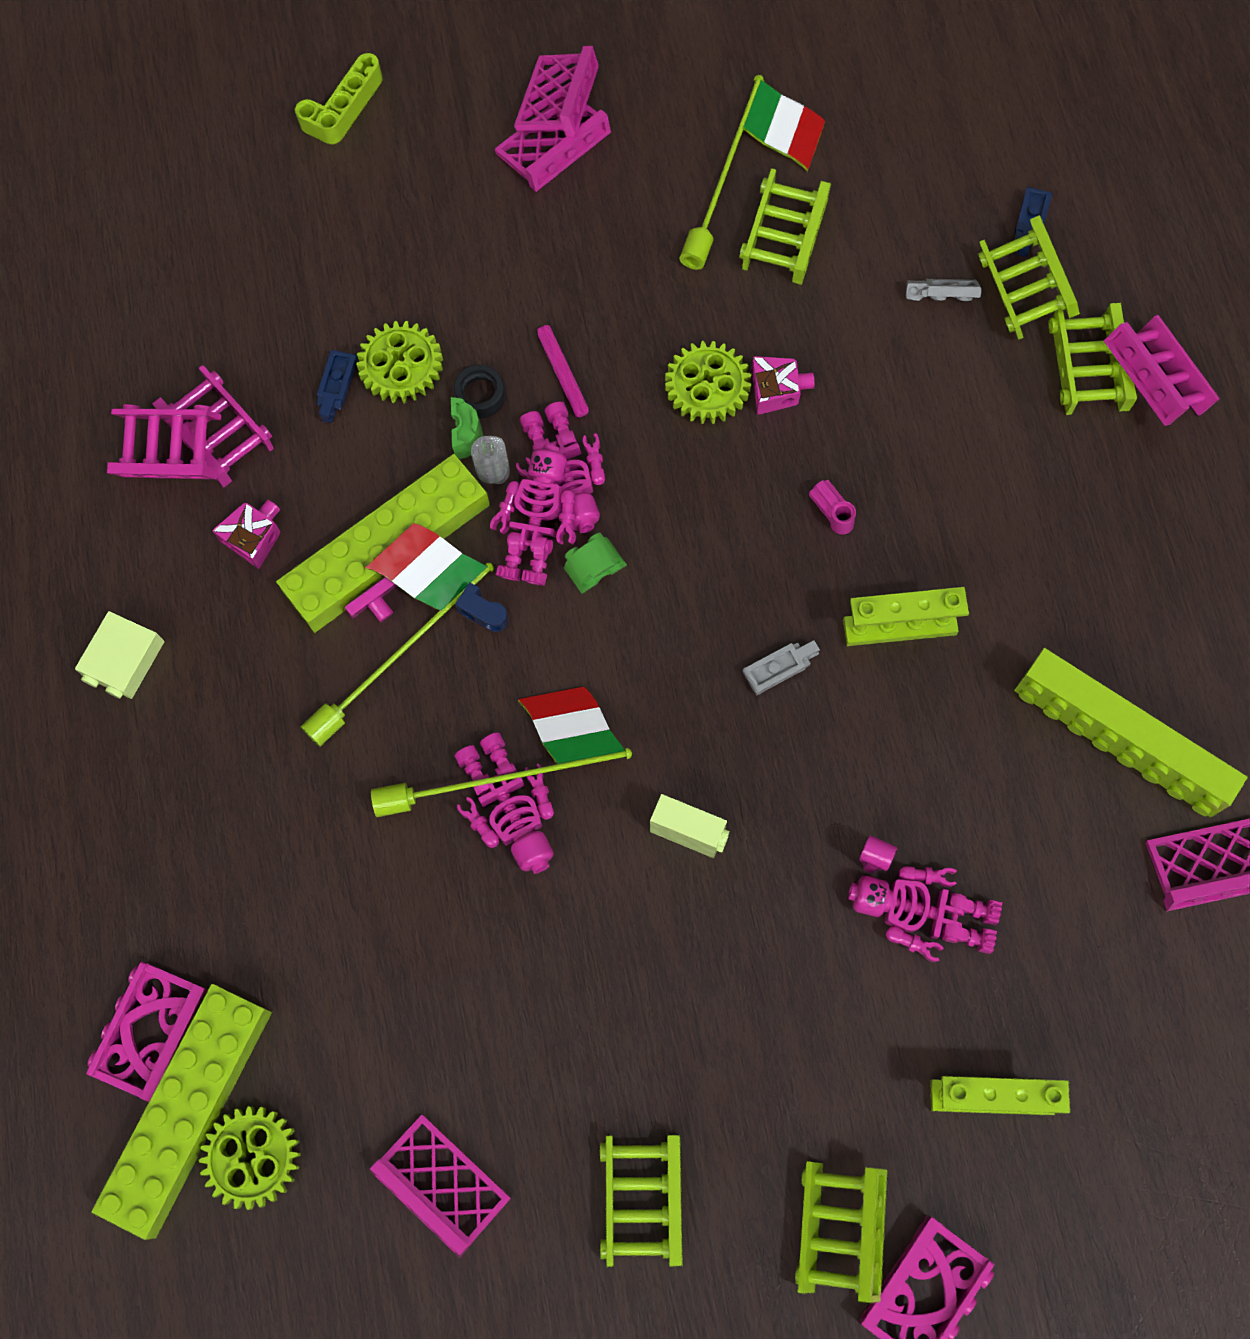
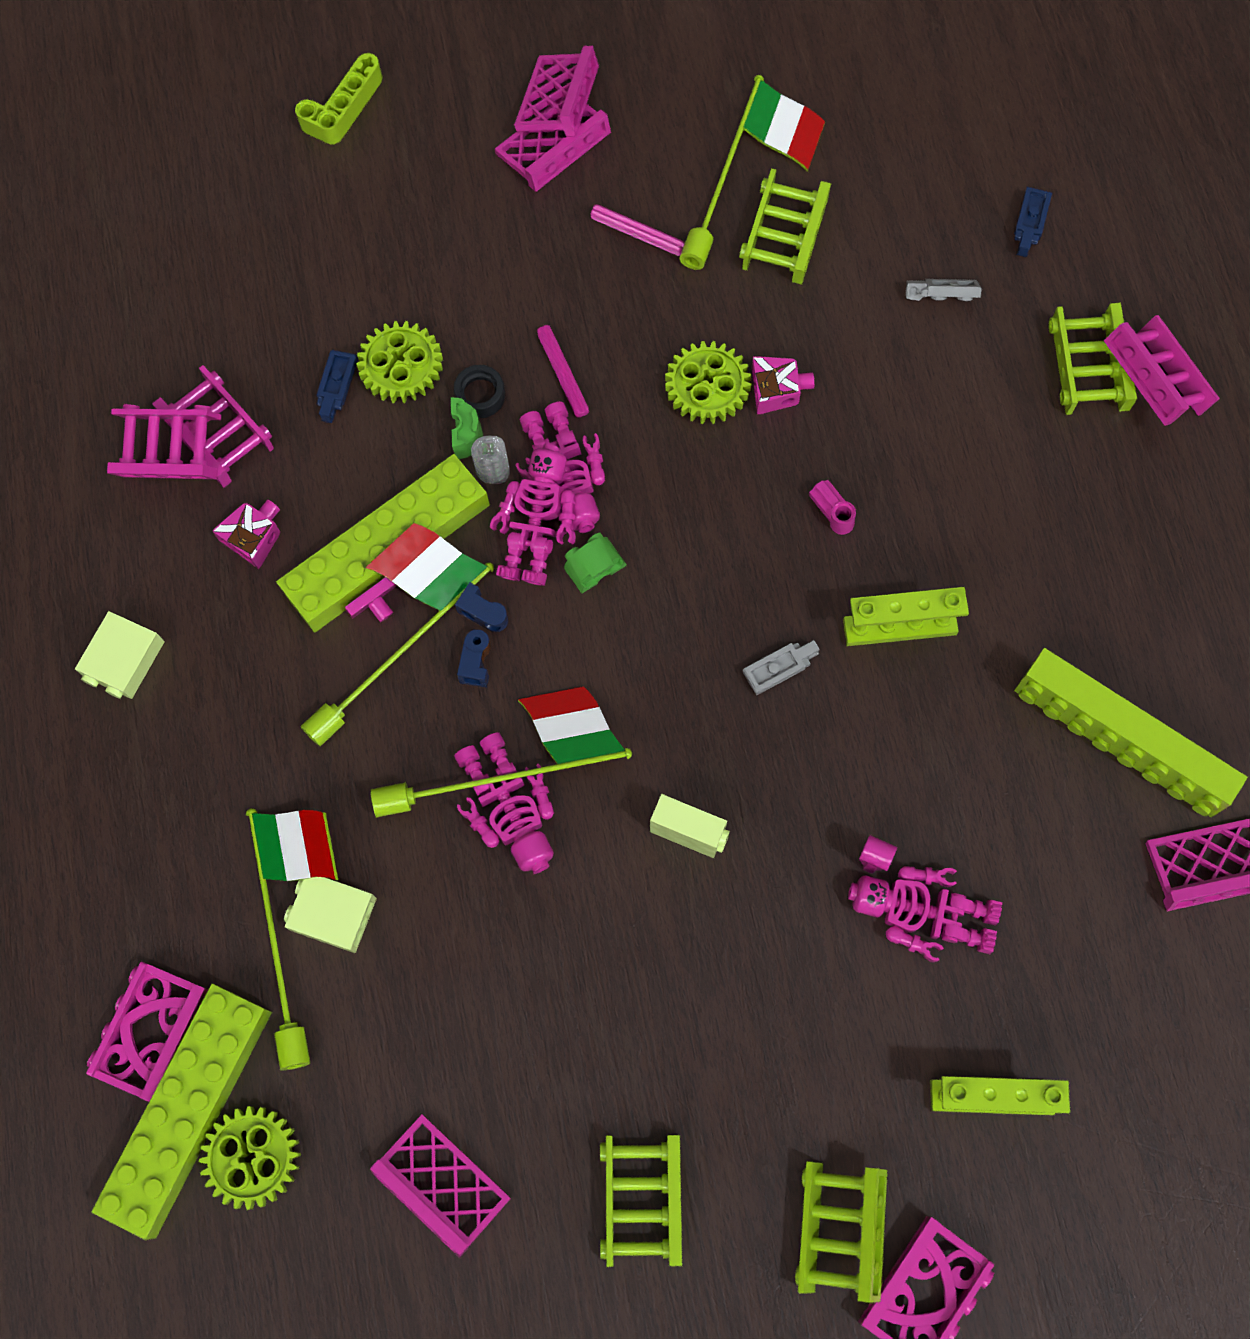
lime fence [978,215,1080,340] -> none
none -> flag [246,808,338,1070]
none -> yellowish green brick [284,877,377,953]
none -> dark blue leg [457,630,491,687]
none -> dark pink axle [591,204,685,256]

